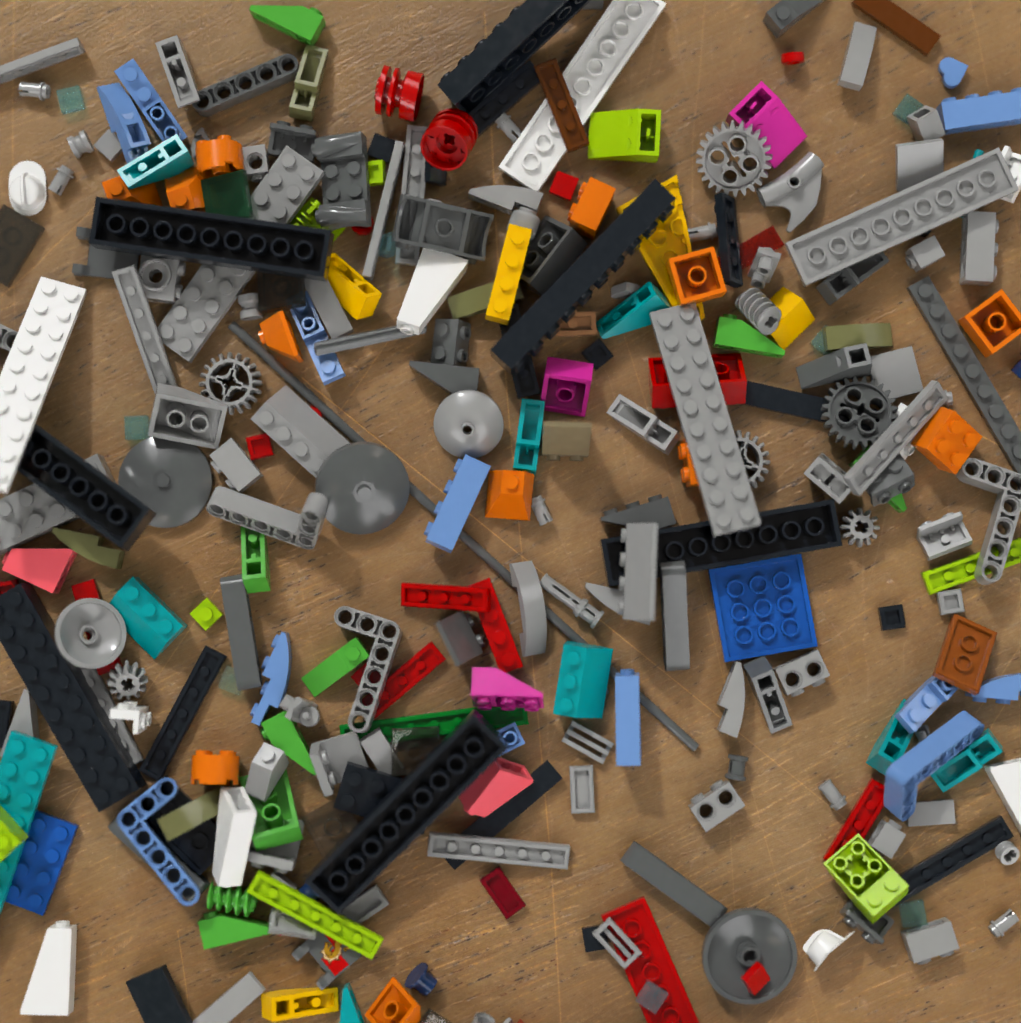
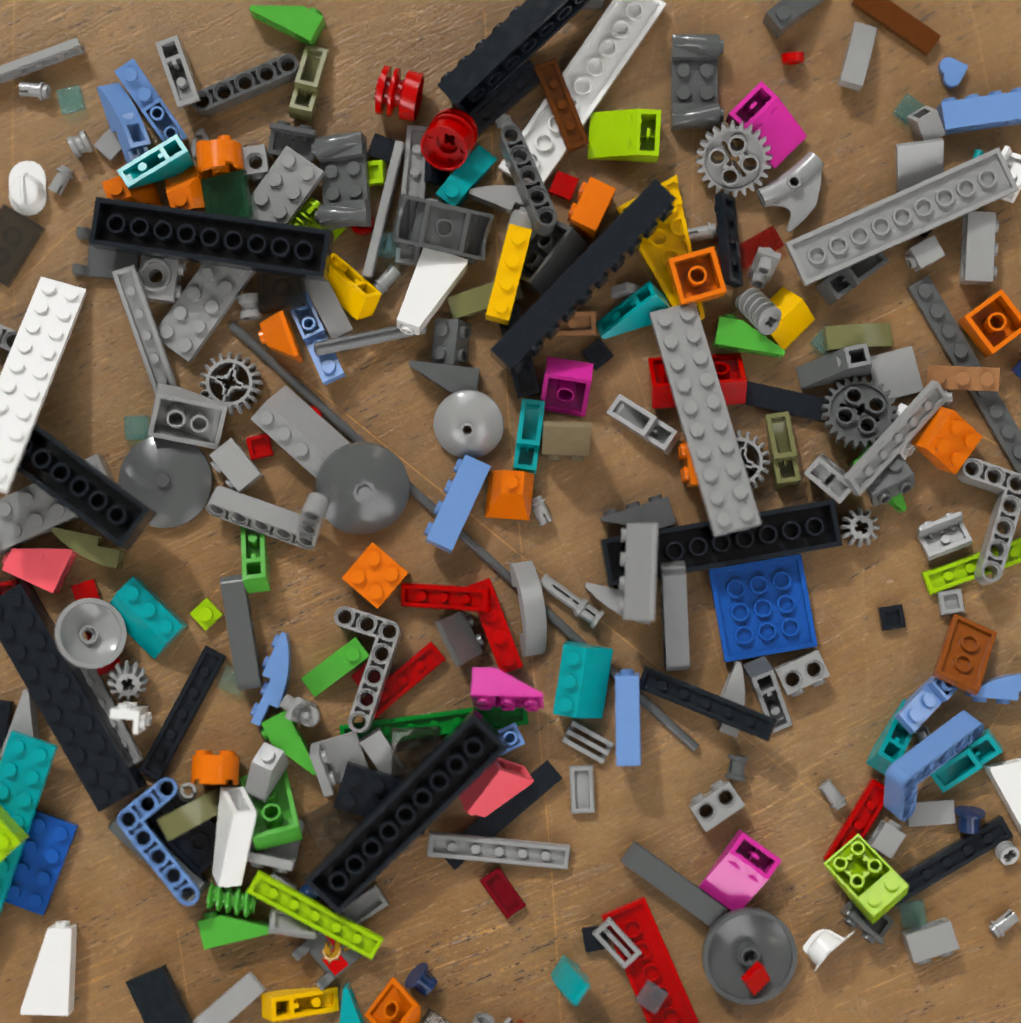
none -> light grey pin [178,783,197,802]
none -> orange brick [342,542,410,609]
none -> light grey pin [373,265,401,295]
none -> teal slope [436,145,497,207]
none -> dark grey beam [499,124,557,236]
none -> teal slope [550,954,590,1006]
none -> black tile [640,666,778,742]
none -> dark grey piece [671,34,724,131]
none -> dark pink slope [698,829,782,911]
none -> olive slope [765,411,801,489]
none -> medium nougat plate [927,365,1001,391]
none -> dark blue piece [954,806,986,834]

